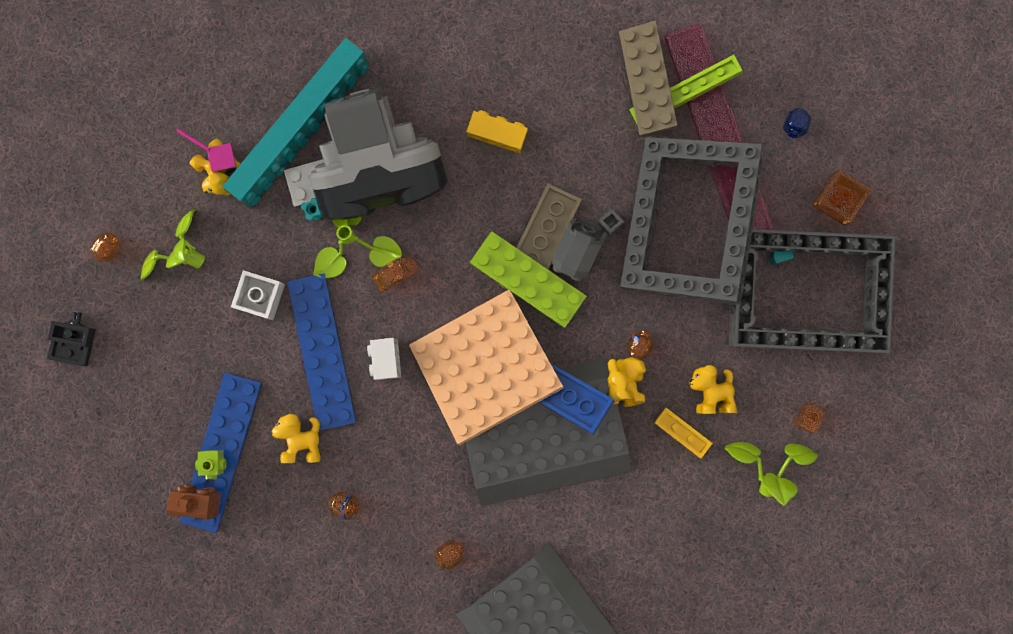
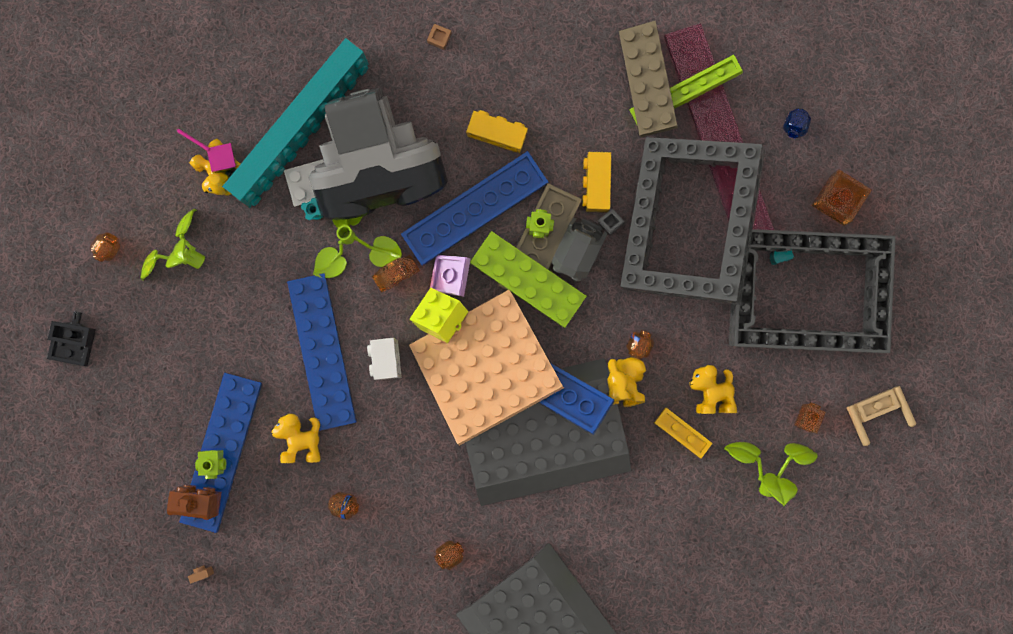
white brick [231,270,285,320] -> none
none -> medium nougat plate [188,565,214,584]
none -> blue plate [401,151,549,266]
none -> neon yellow brick [410,288,469,343]
none -> medium nougat plate [427,24,452,50]
none -> lavender plate [430,255,471,297]
none -> lime brick [526,209,554,238]
none -> yellow brick [582,152,611,212]
none -> tan plate [846,386,916,446]

